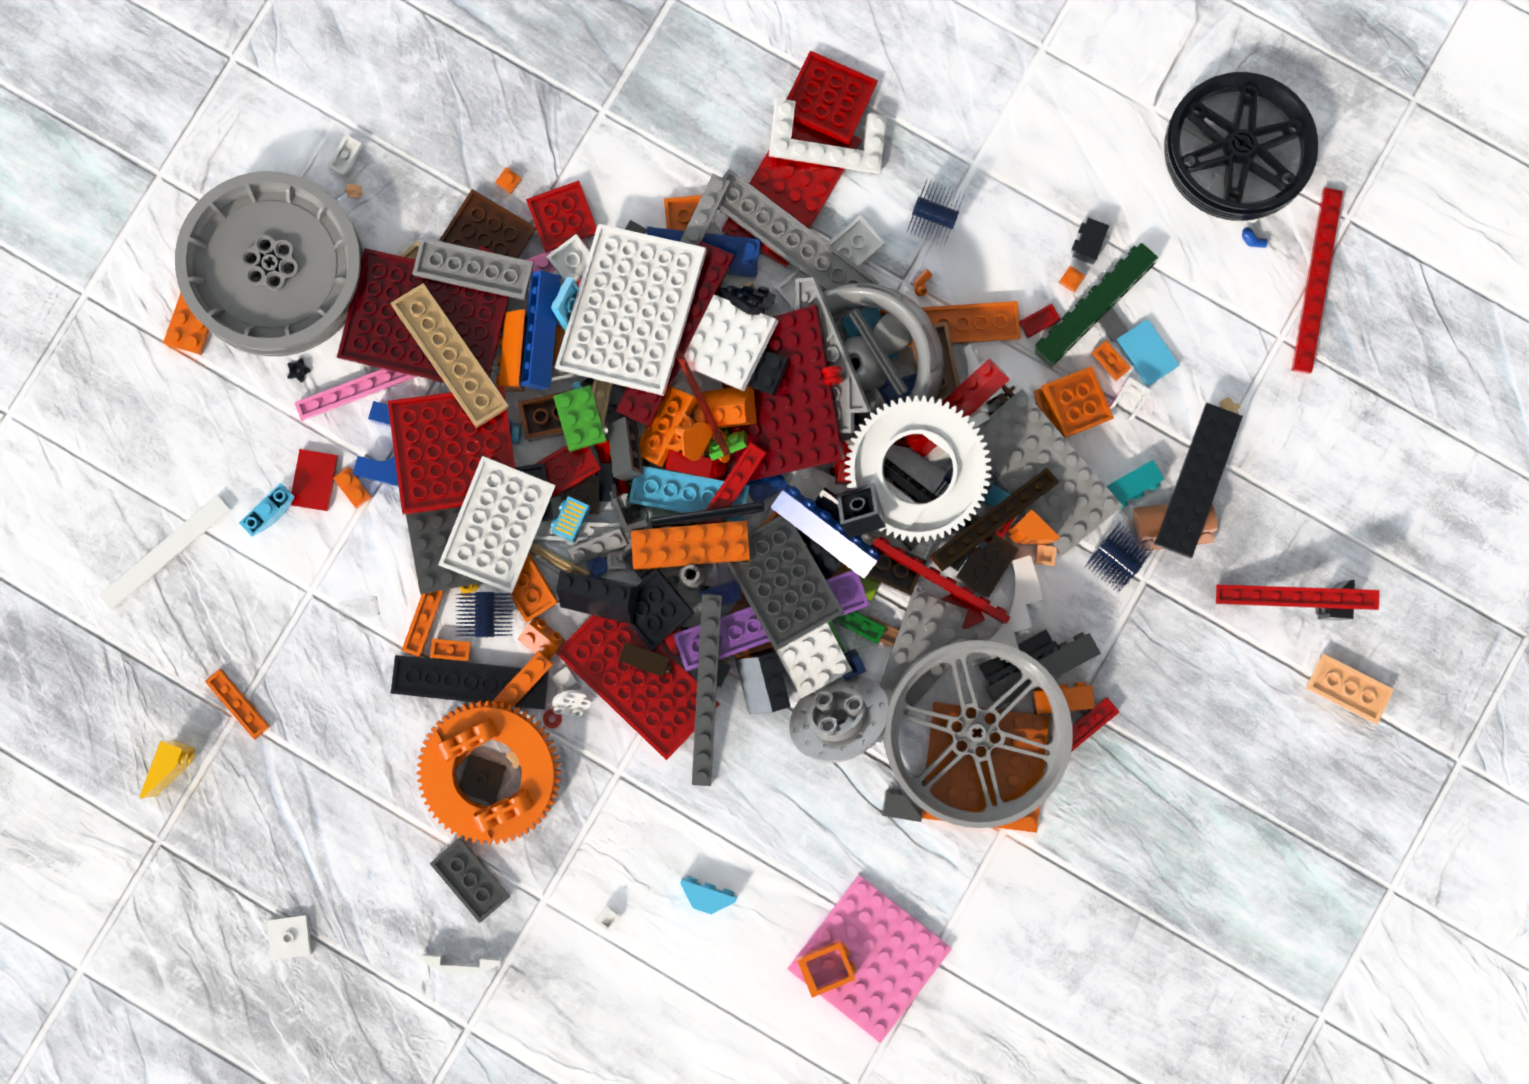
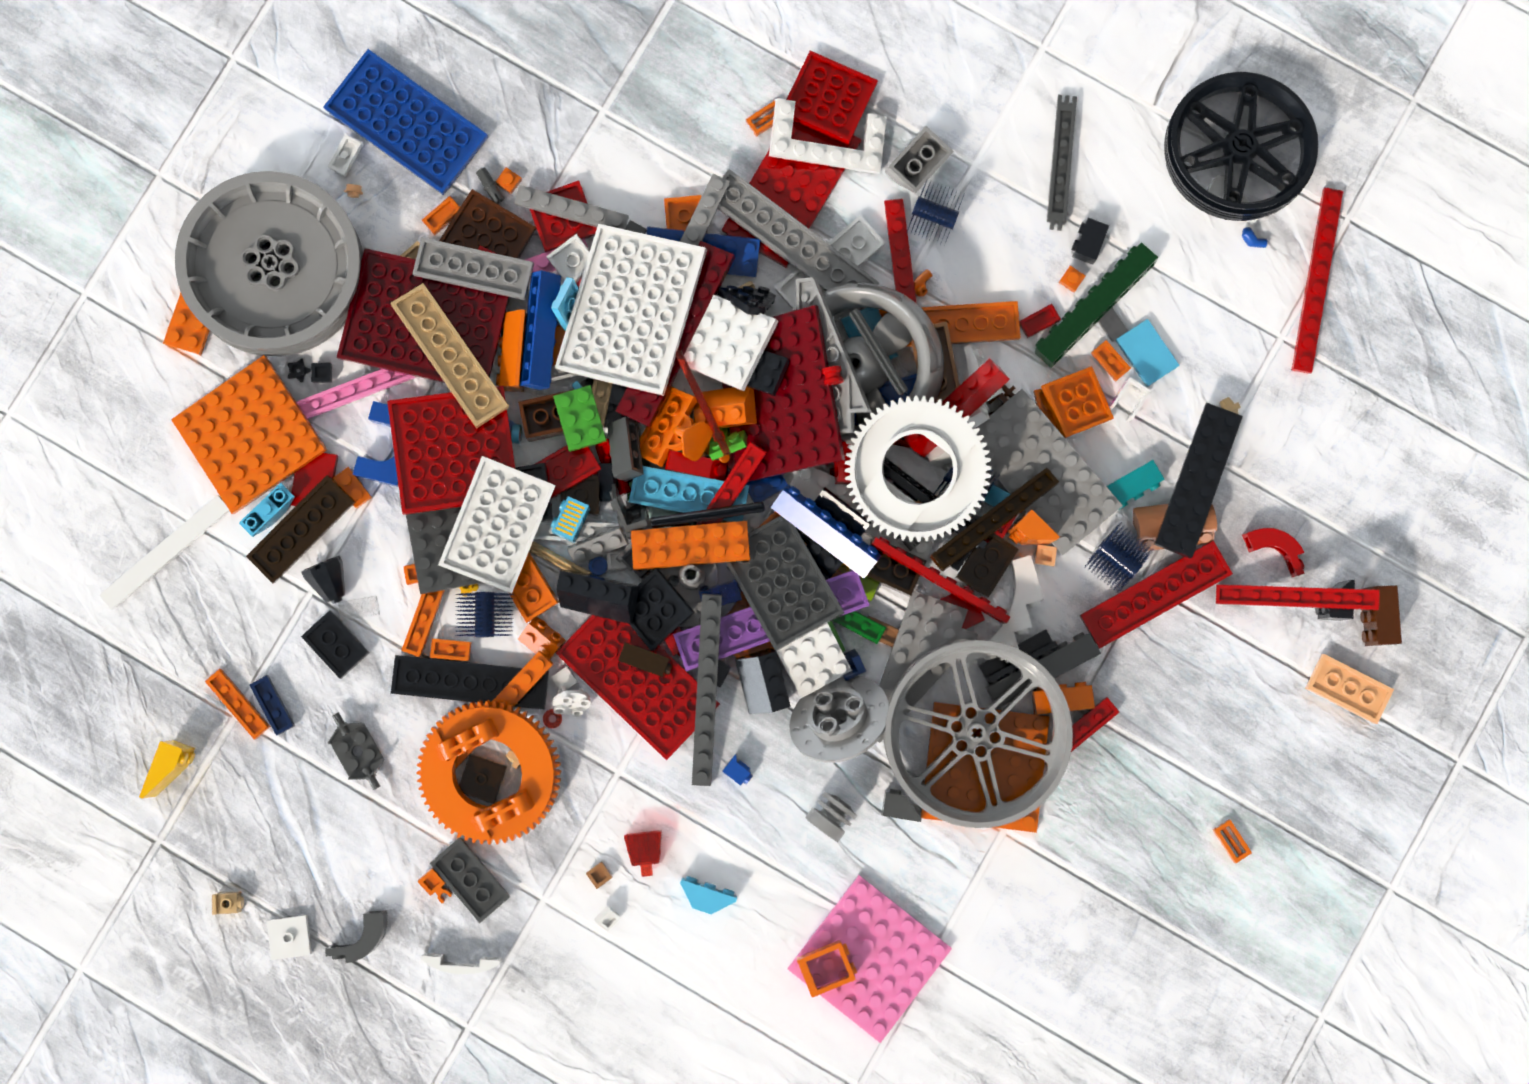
black slope [837,483,886,538] -> none
none -> orange plate [171,355,327,514]
none -> tan brick [212,892,244,915]
none -> dark brown plate [246,475,356,584]
none -> dark blue plate [249,675,295,736]
none -> black cone [301,555,346,604]
none -> black plate [301,610,370,679]
none -> black plate [311,363,332,383]
none -> blue plate [323,49,488,196]
none -> dark grey arch [325,910,387,963]
none -> dark grey plate [328,712,385,790]
none -> orange tile [403,564,418,585]
none -> orange plate [418,867,453,904]
none -> orange tile [422,196,460,235]
none -> dark grey axle [476,168,505,204]
none -> light grey plate [514,185,629,230]
none -> medium nougat plate [586,862,613,889]
none -> clear red torso [624,830,662,877]
none -> blue window [722,754,753,786]
none -> orange tile [746,100,775,137]
none -> light grey wheel [805,791,857,843]
none -> red plate [884,198,917,304]
none -> light grey slope [885,126,954,194]
none -> dark grey hinge [1046,94,1077,231]
none -> red plate [1079,541,1233,649]
none -> orange tile [1213,819,1252,863]
none -> red arch [1242,528,1305,577]
none -> reddish brown brick [1360,585,1402,646]

